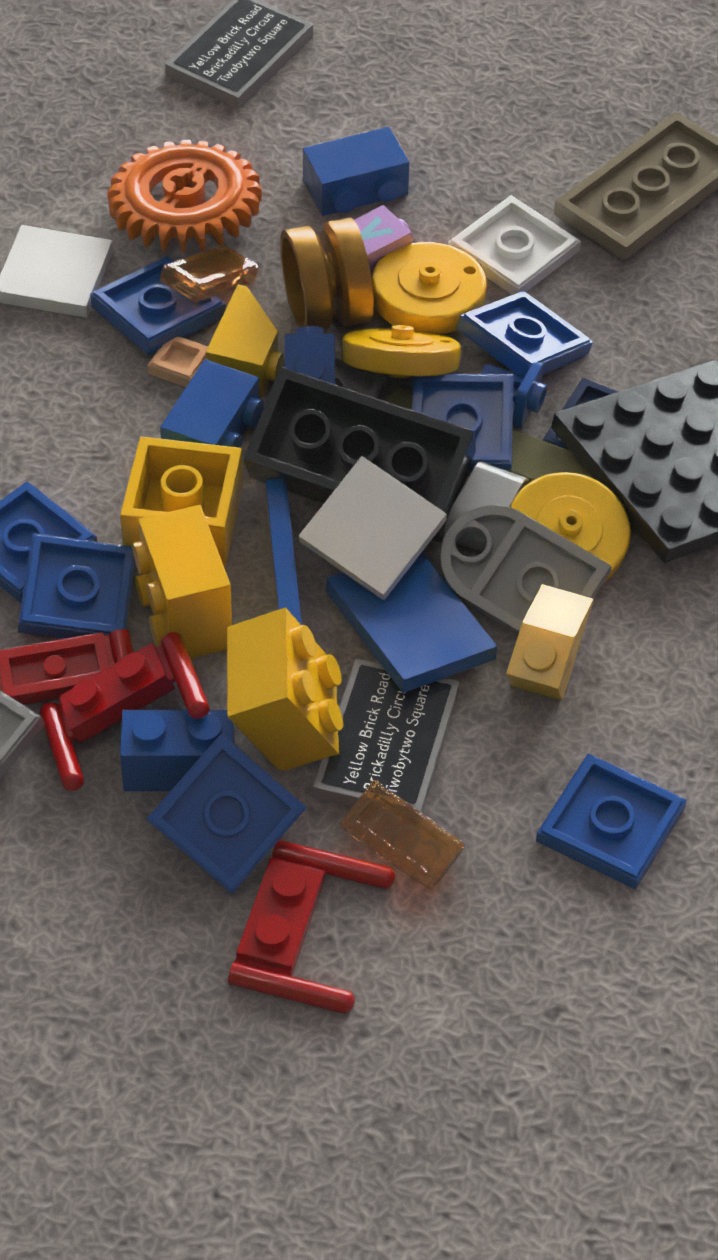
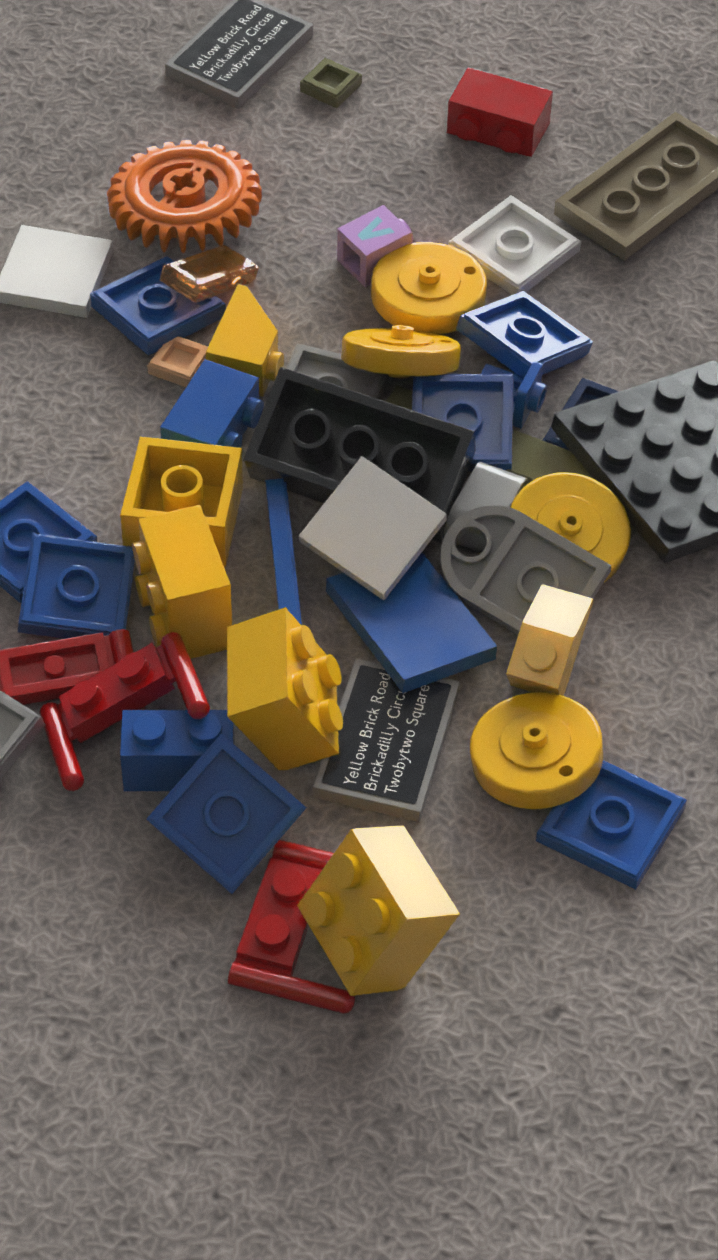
pearl gold wheel [280,218,374,331] -> none
blue bracket [284,326,335,385] -> none
blue brick [303,126,410,216] -> none
clear orange tile [340,780,465,891] -> none
none -> yellow brick [297,825,460,996]
none -> olive tile [300,57,362,108]
none -> red brick [447,67,553,157]
none -> yellow wheel [470,692,603,809]

